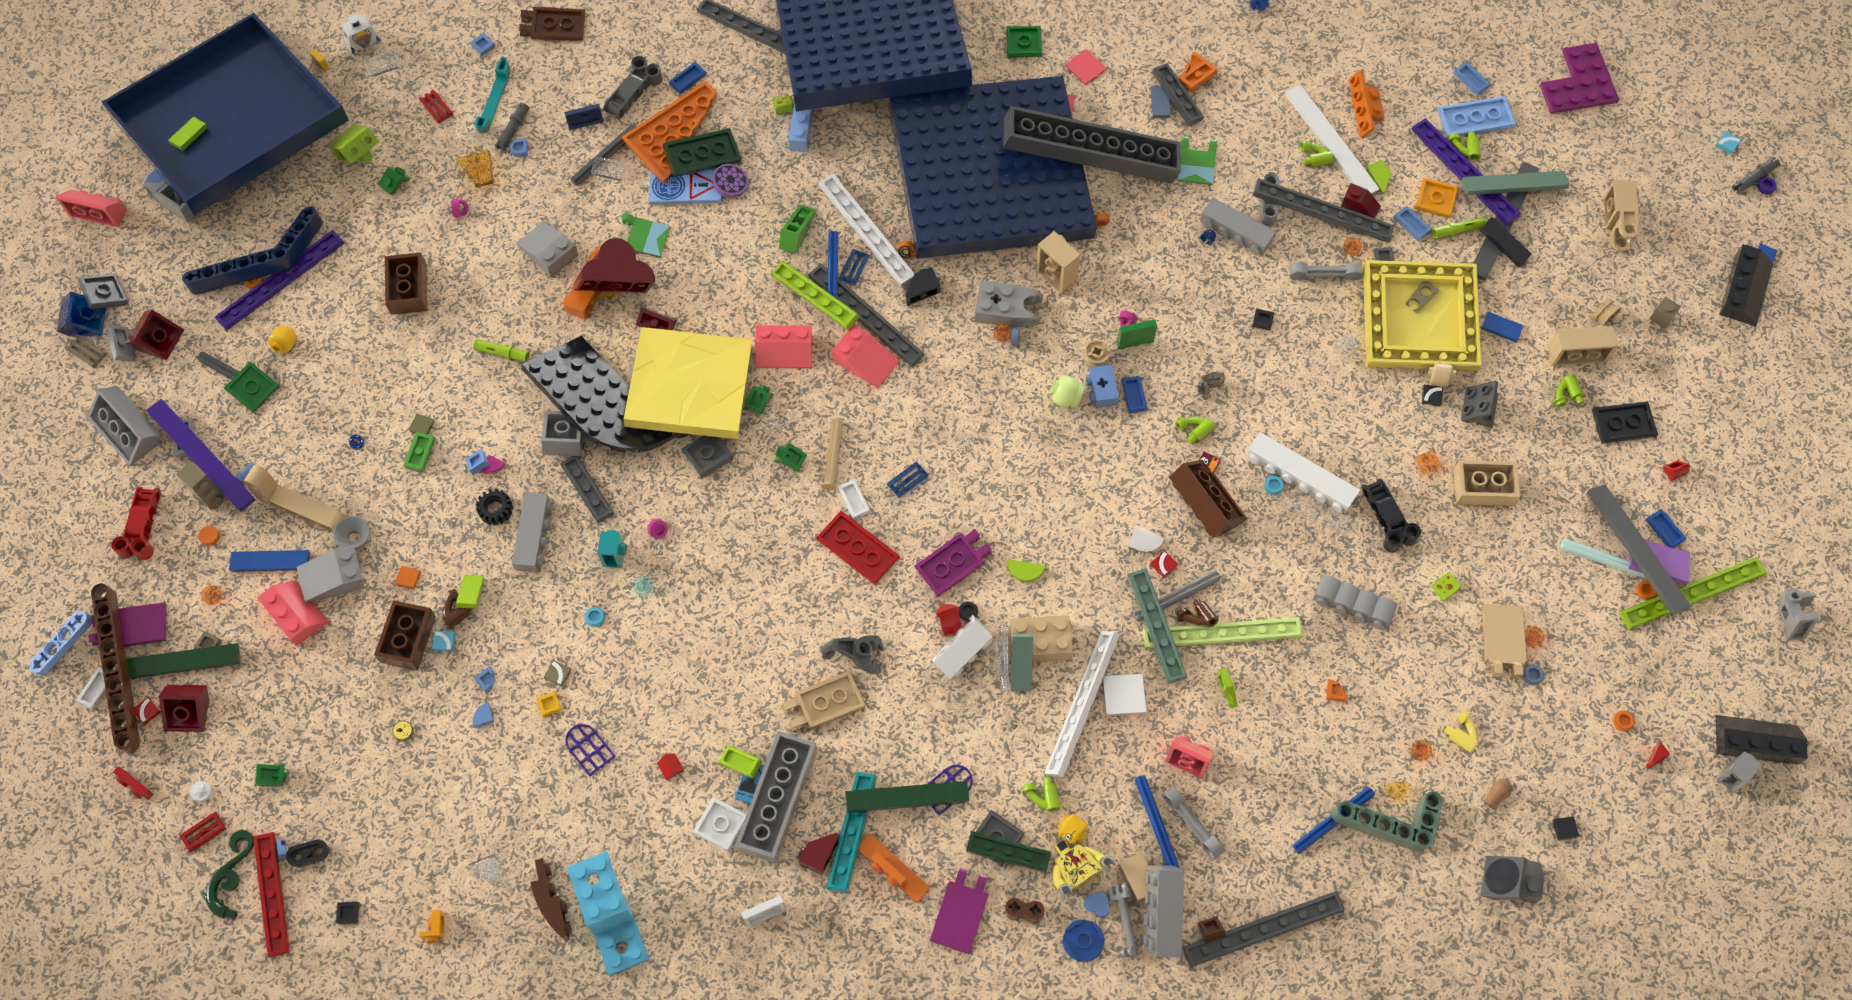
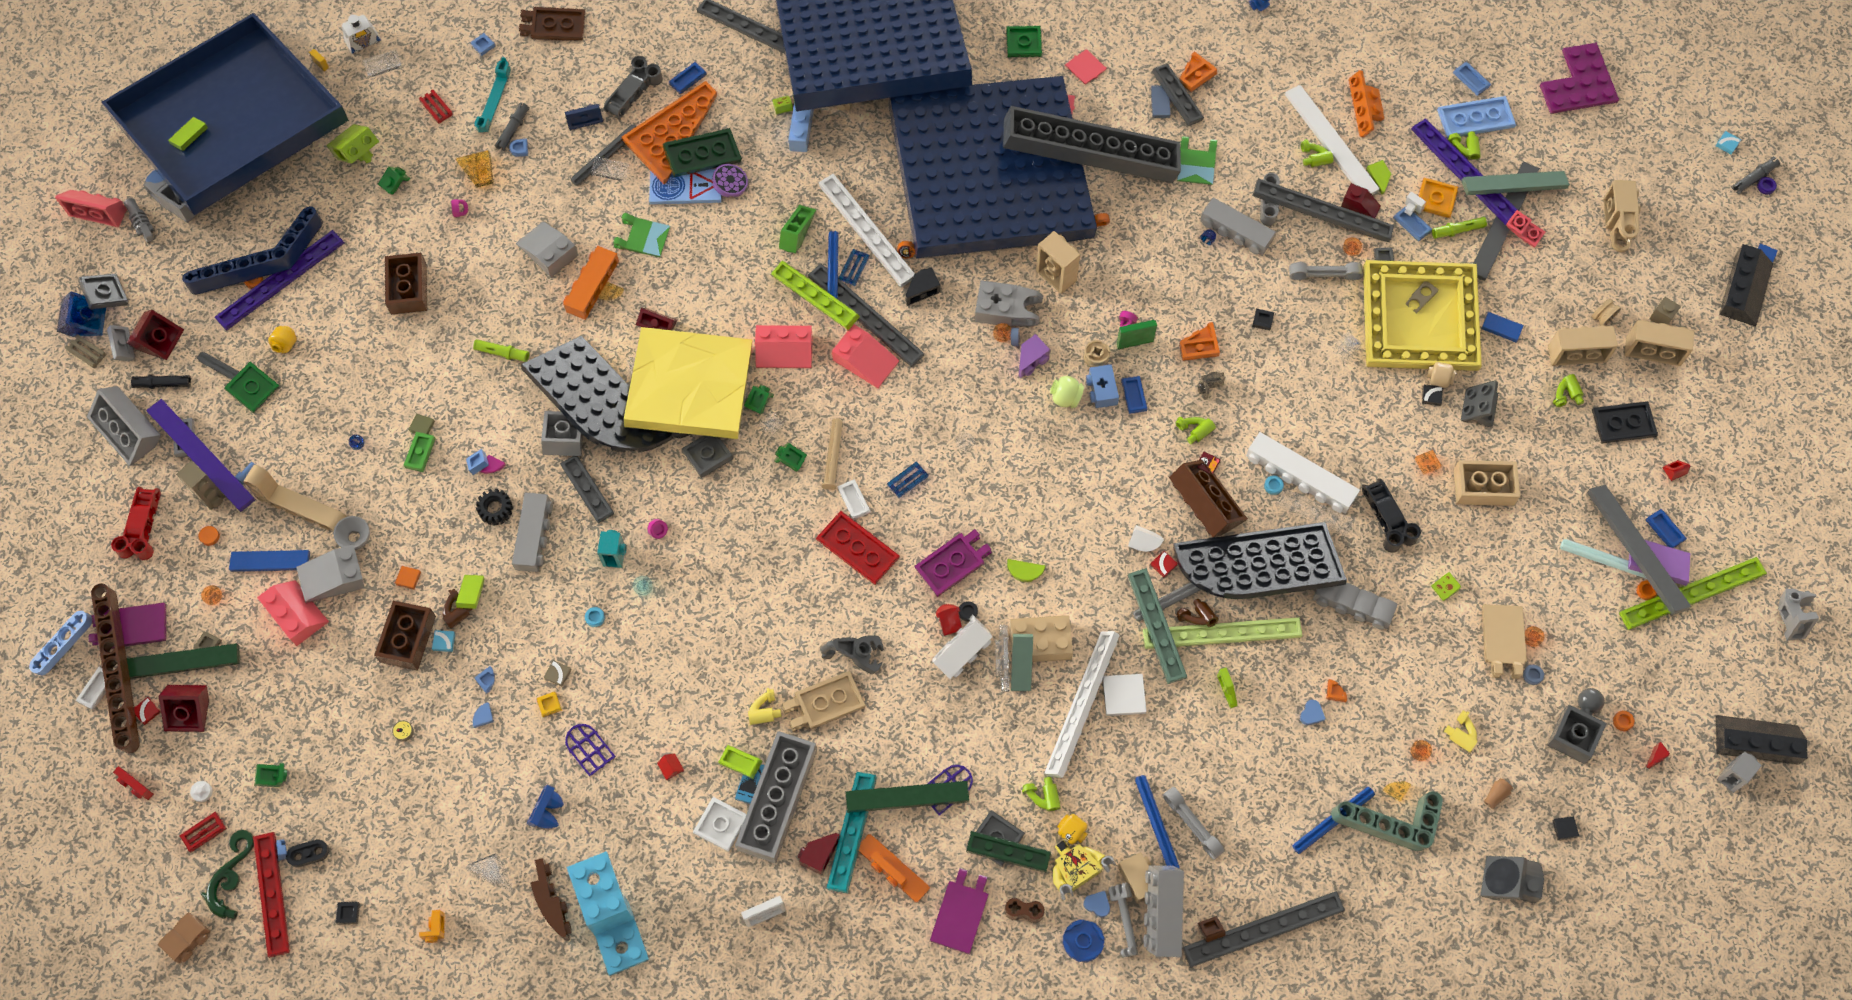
dark red brick [574,238,655,293] -> none
coral slope [1165,736,1213,779] -> none
black tile [1479,217,1532,267] -> none
none -> light grey hinge [124,198,154,243]
none -> black pin [131,374,191,389]
none -> medium nougat brick [158,912,211,963]
none -> blue tile [526,785,564,828]
none -> light yellow plant [748,688,782,725]
none -> medium lavender slope [1019,334,1050,378]
none -> plate [1173,522,1347,600]
none -> orange wing [1179,322,1220,361]
none -> medium blue tile [1300,700,1326,725]
none -> white tile [1404,191,1426,216]
none -> coral slope [1506,210,1546,247]
none -> dark grey brick [1547,688,1607,764]
none -> tan brick [1624,320,1695,366]

